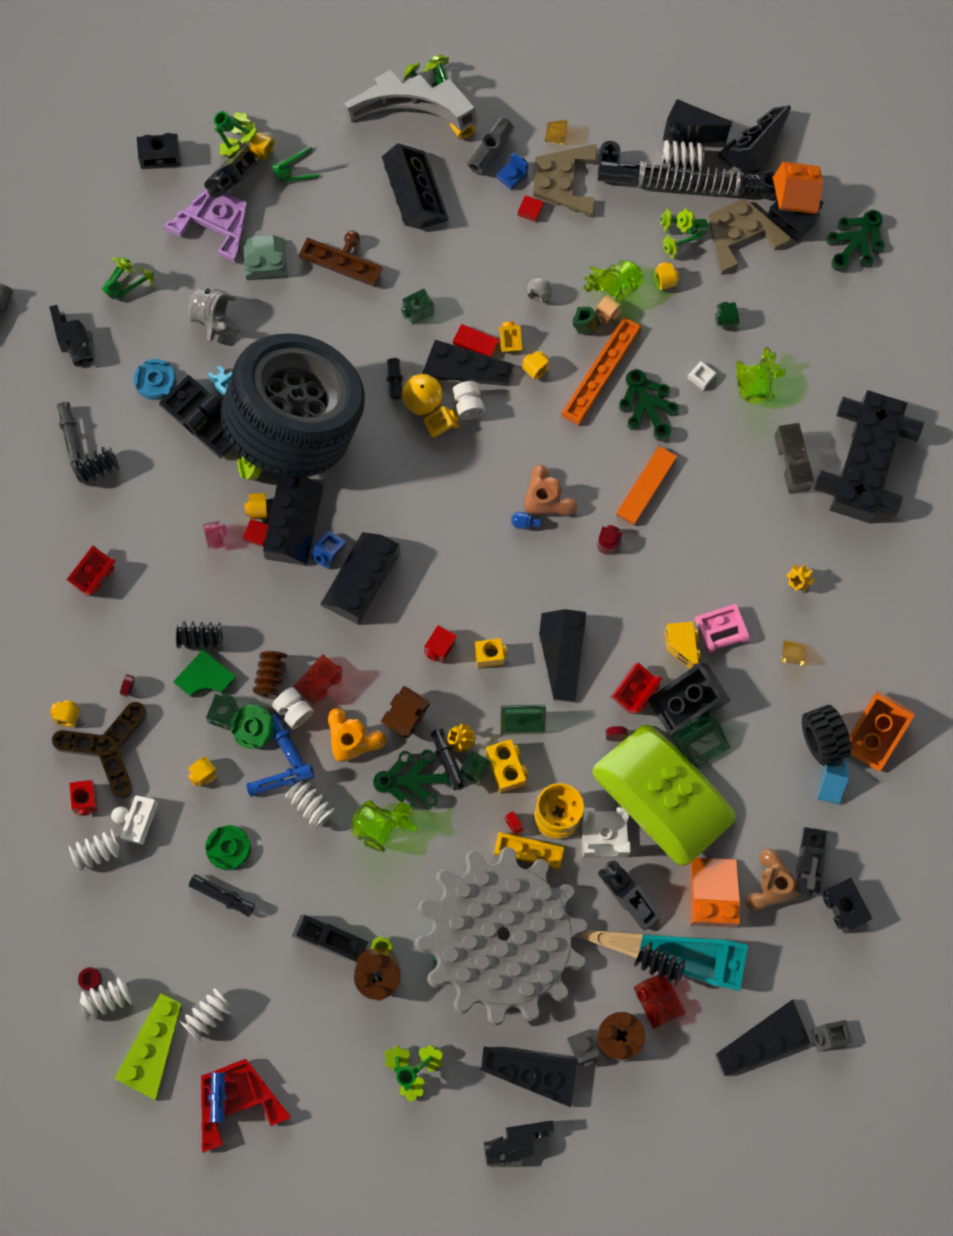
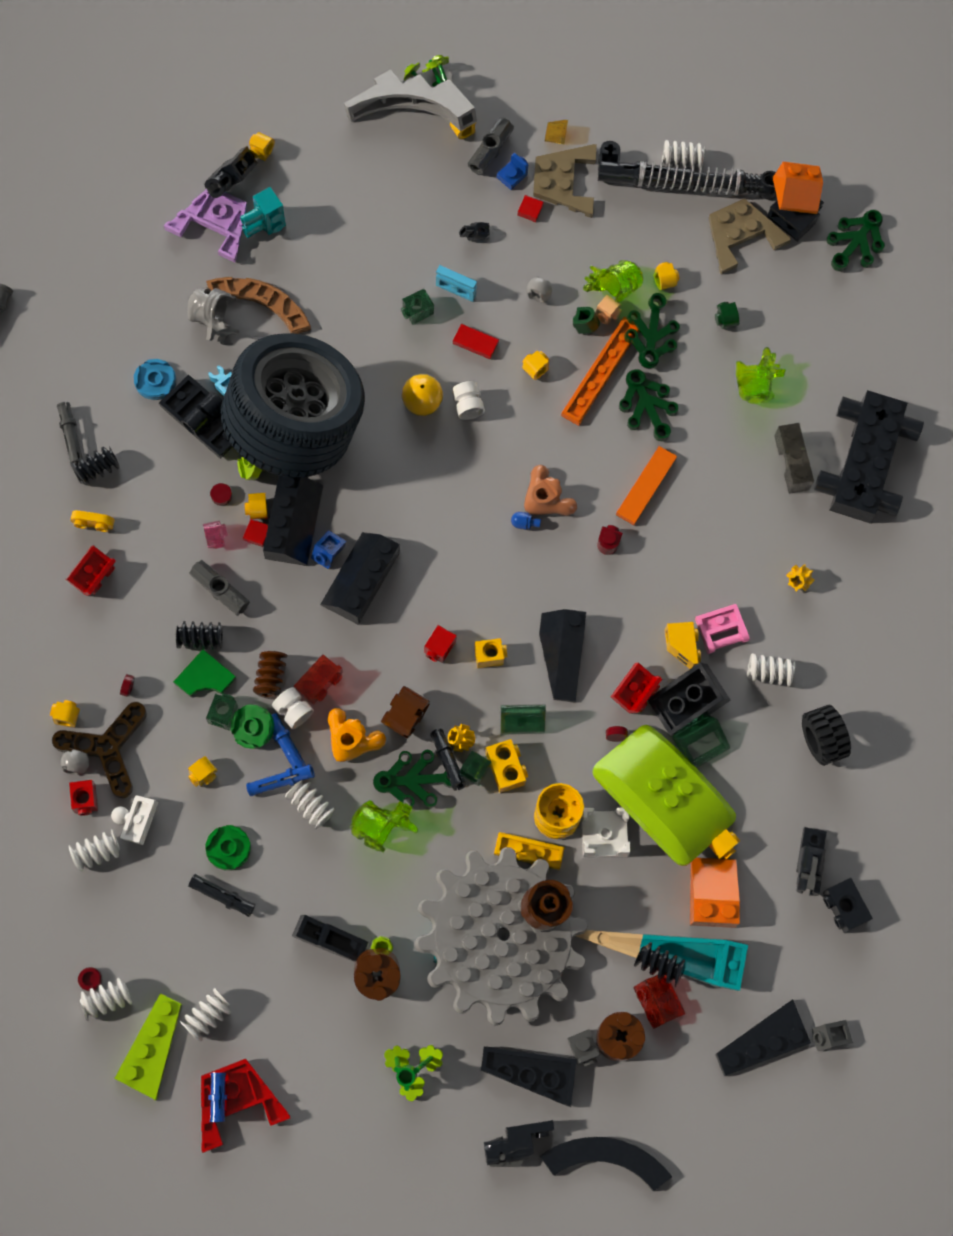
black plate [49,305,95,367] -> none
green plant [101,257,155,300] -> none
black brick [137,133,181,169] -> none
plant [214,110,257,157] -> none
sand green slope [243,235,287,280] -> none
green plant [272,147,319,183] -> none
reddish brown plate [299,230,383,287] -> none
black slope [382,143,449,229] -> none
black axle [387,358,403,400] -> none
black wing [422,339,514,386] -> none
yellow bracket [423,406,460,438] -> none
yellow bracket [498,321,522,352] -> none
red tile [504,811,524,835] -> none
black plate [598,860,661,931] -> none
lime plant [660,208,708,259] -> none
black slope [663,99,733,147] -> none
white tile [687,361,717,391] -> none
black wedge [718,105,791,172] -> none
medium nougat head [745,849,801,912] -> none
clear yellow slope [780,640,805,665] -> none
dark azure slope [817,760,849,805] -> none
orange slope [849,690,916,772] -> none
none -> light grey piece [61,750,89,775]
none -> yellow plate [70,510,115,532]
none -> dark grey piece [189,560,250,616]
none -> medium nougat tile [206,277,311,334]
none -> dark red tile [210,483,232,506]
none -> teal brick [240,187,286,238]
none -> medium azure plate [436,265,477,302]
none -> black piece [459,222,490,241]
none -> reddish brown brick [521,880,573,930]
none -> black tile [539,1137,672,1191]
none -> dark green plant [624,293,680,369]
none -> yellow plate [709,829,740,859]
none -> white piece [747,653,795,687]

